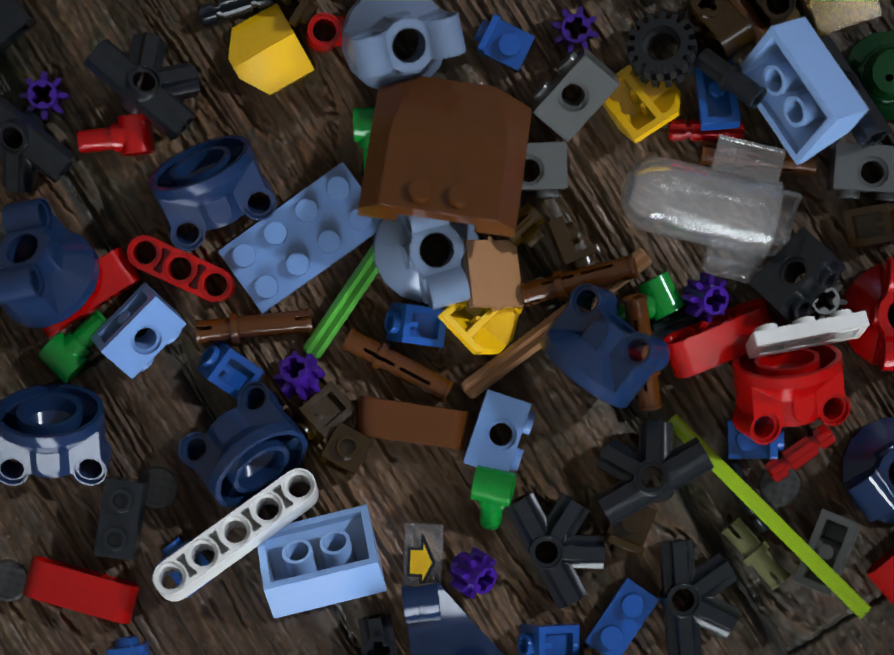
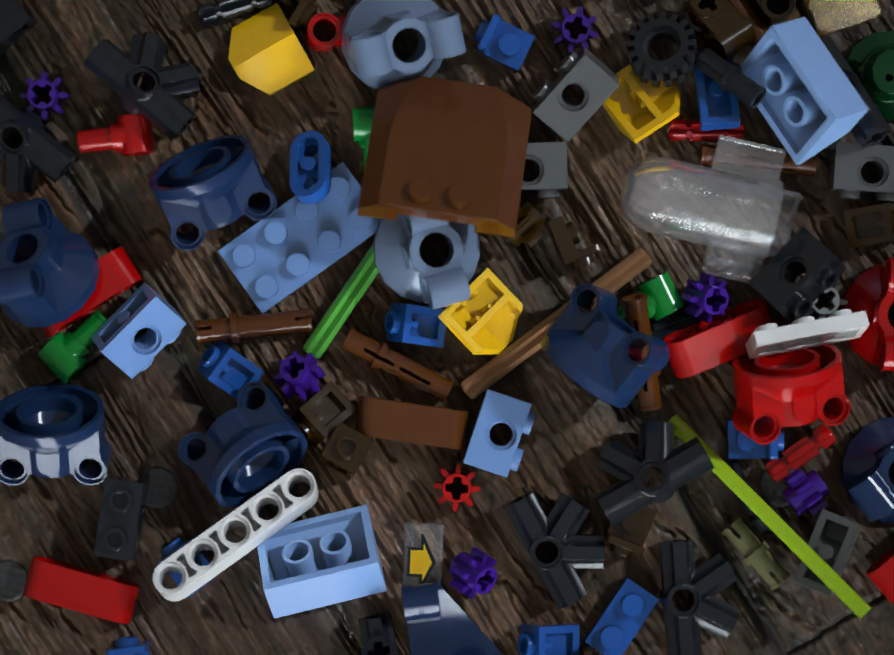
red beam [127,235,236,303] -> none
medium nougat piece [463,236,524,312] -> none
green pin [471,465,516,530] -> none
reddish brown pin [520,254,639,307] -> none
none -> blue plate [289,130,331,204]
none -> red gear [433,463,481,512]
none -> dark purple gear [781,469,830,517]

